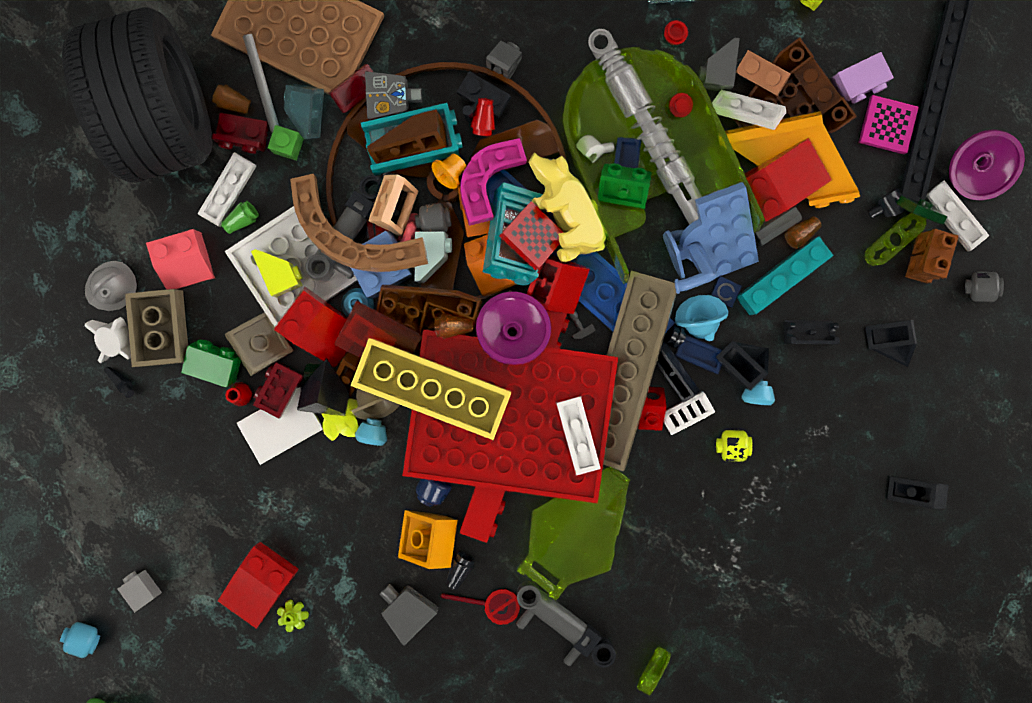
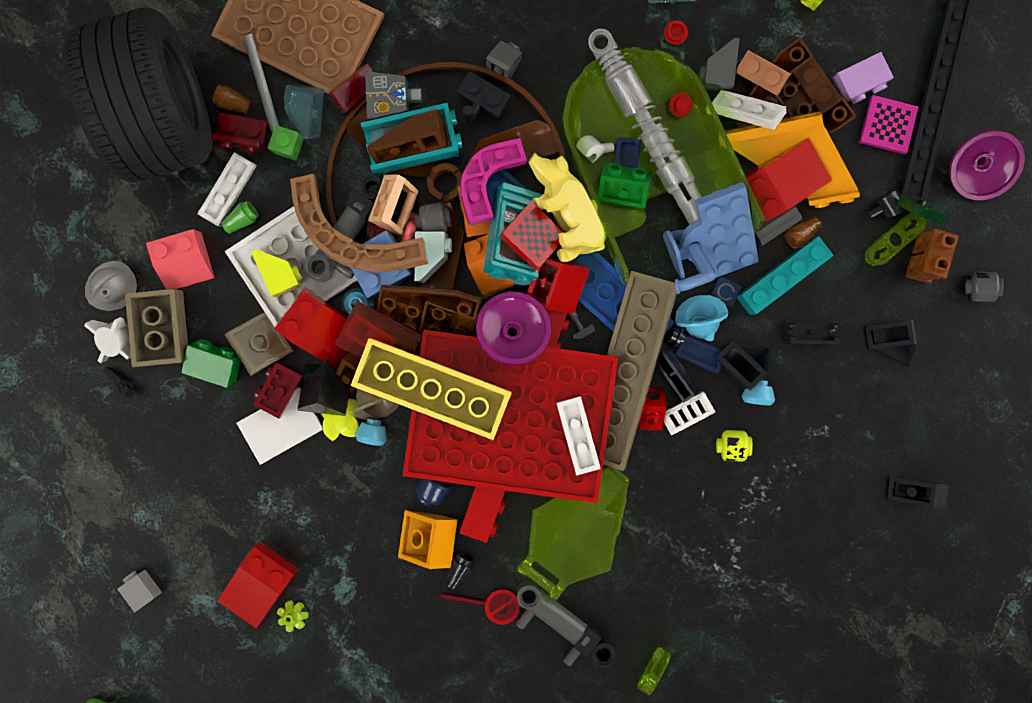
medium azure head [60,622,100,658] -> none
red cone [225,382,252,406] -> none
dark grey torso [379,584,438,646] -> none
light orange piece [432,154,466,189] -> none
clear orange cone [434,314,473,339] -> none
red cone [470,98,495,136] -> none
white tile [926,180,989,252] -> none

